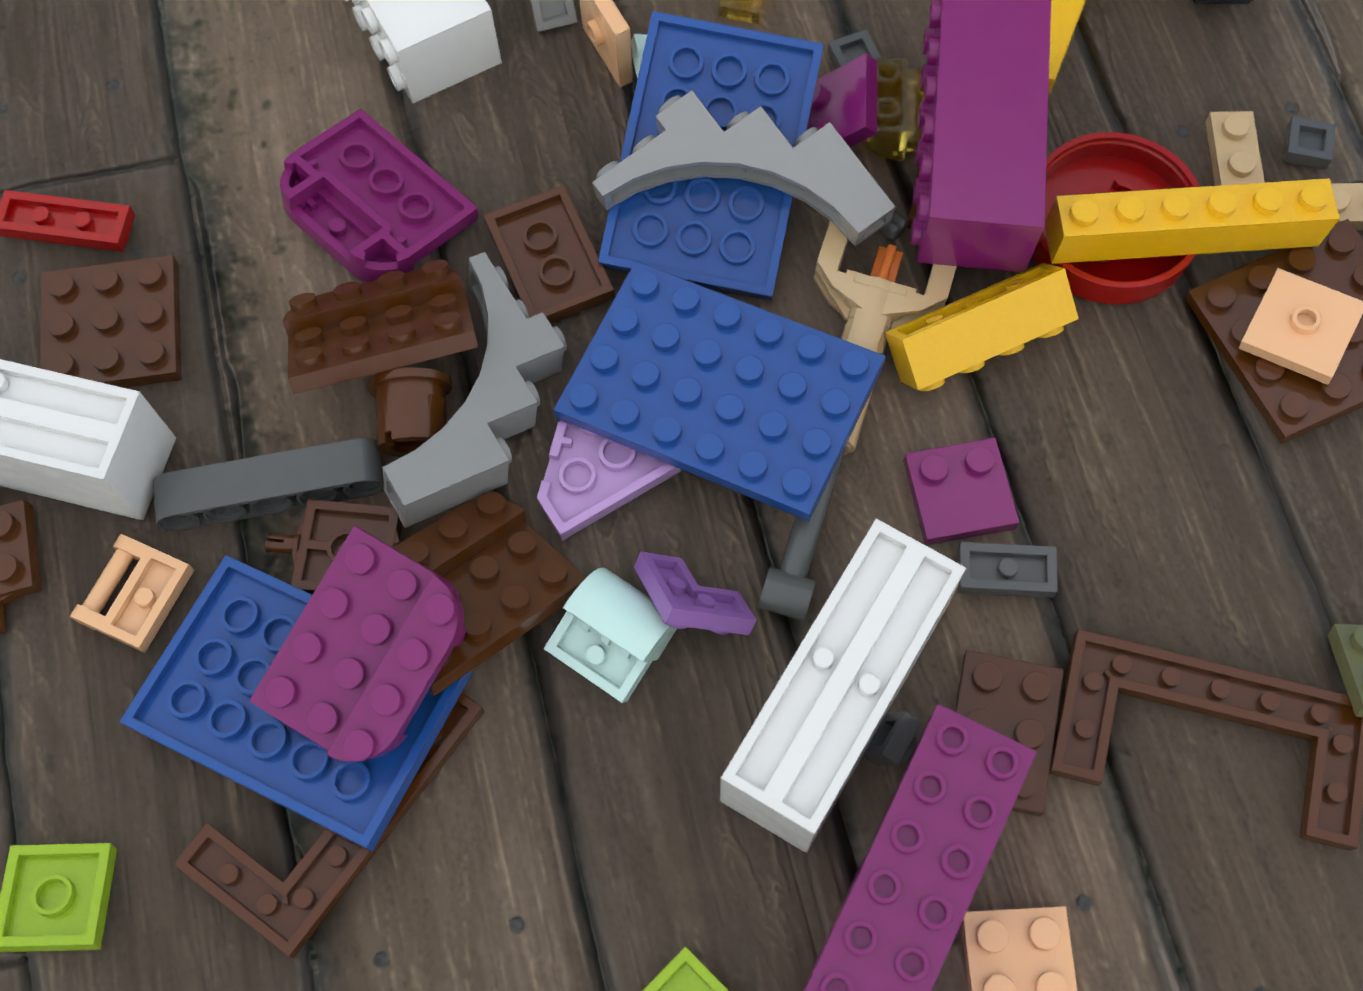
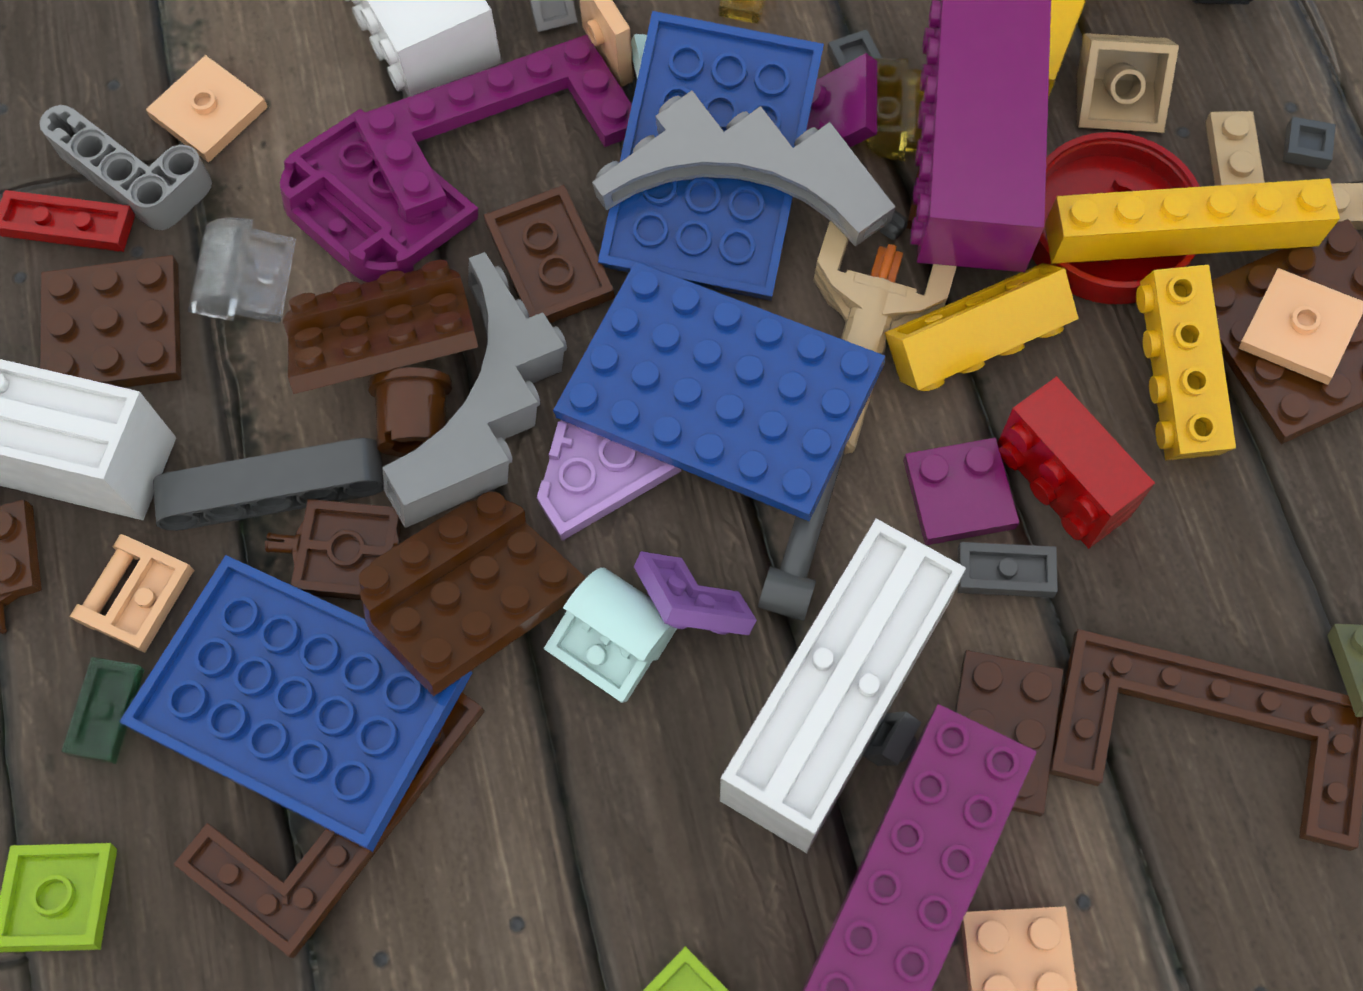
magenta plate [249,526,466,762] -> none
none -> light grey beam [40,105,212,230]
none -> clear green plate [61,657,144,764]
none -> light nougat plate [145,55,268,163]
none -> clear brick [188,218,296,324]
none -> magenta plate [354,34,632,221]
none -> red brick [997,376,1155,549]
none -> tan slope [1077,33,1179,133]
none -> yellow brick [1136,264,1236,461]

